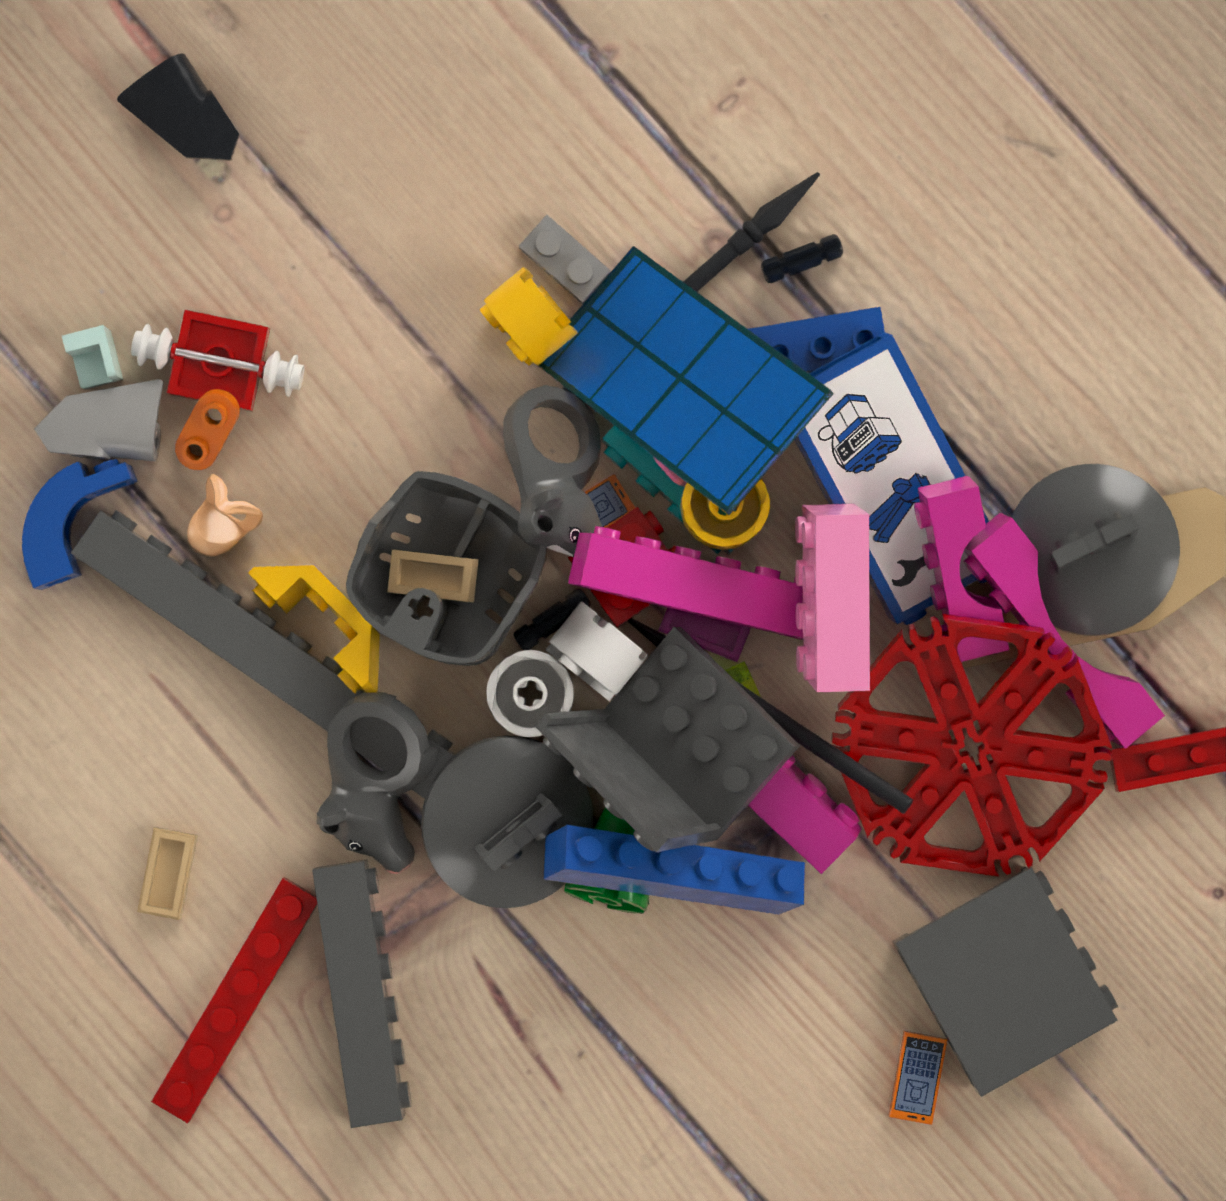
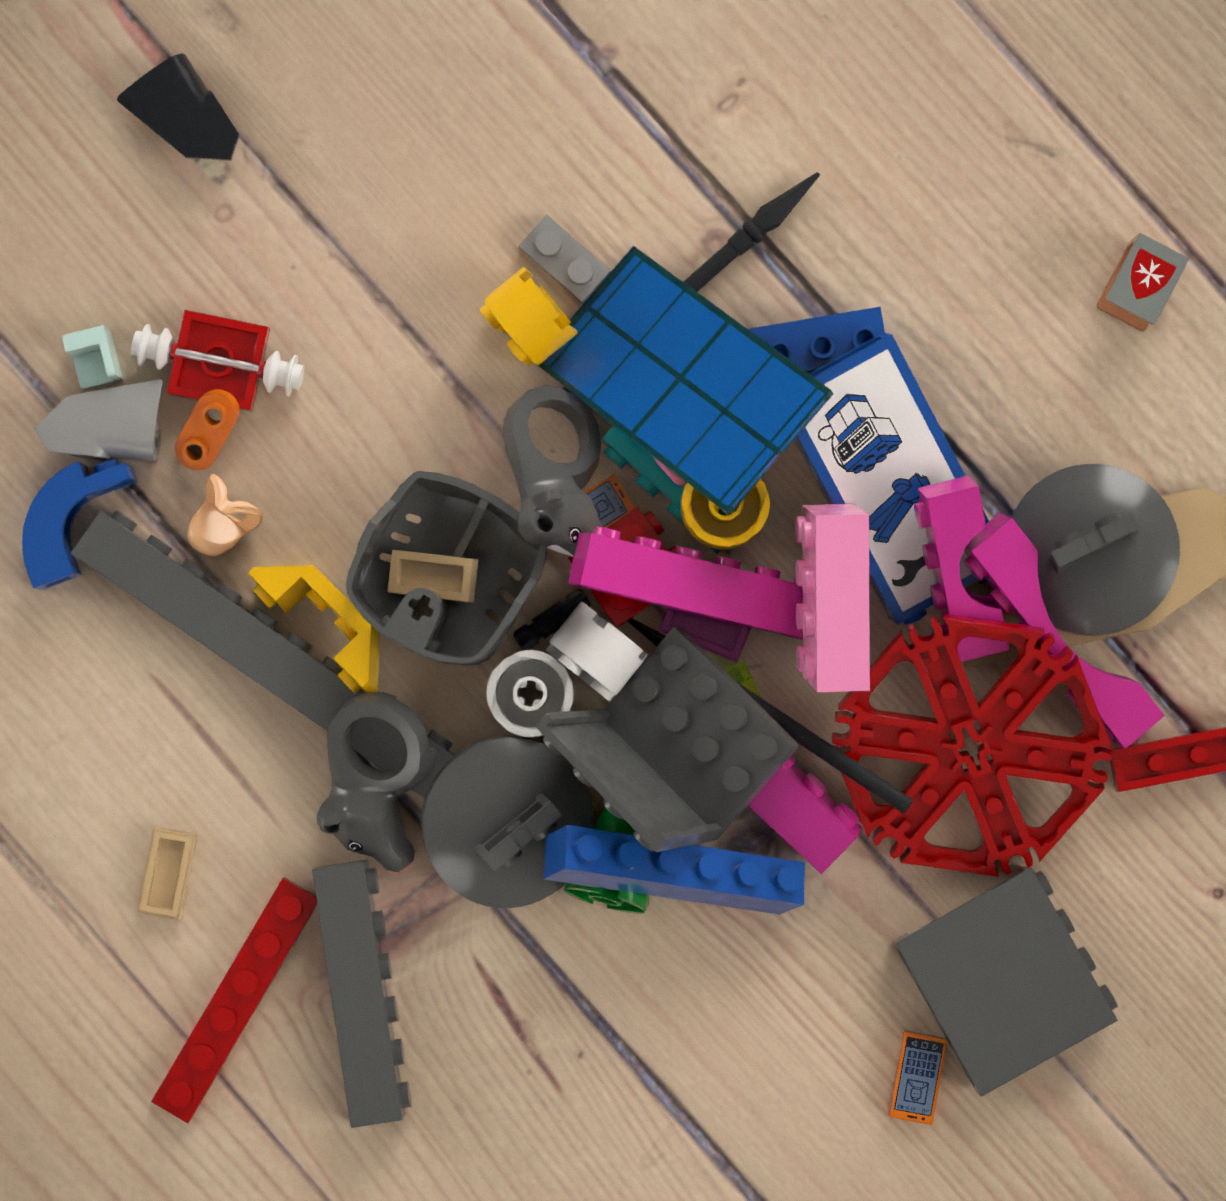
black axle [761,234,844,283] -> none
none -> piece [1097,233,1189,331]

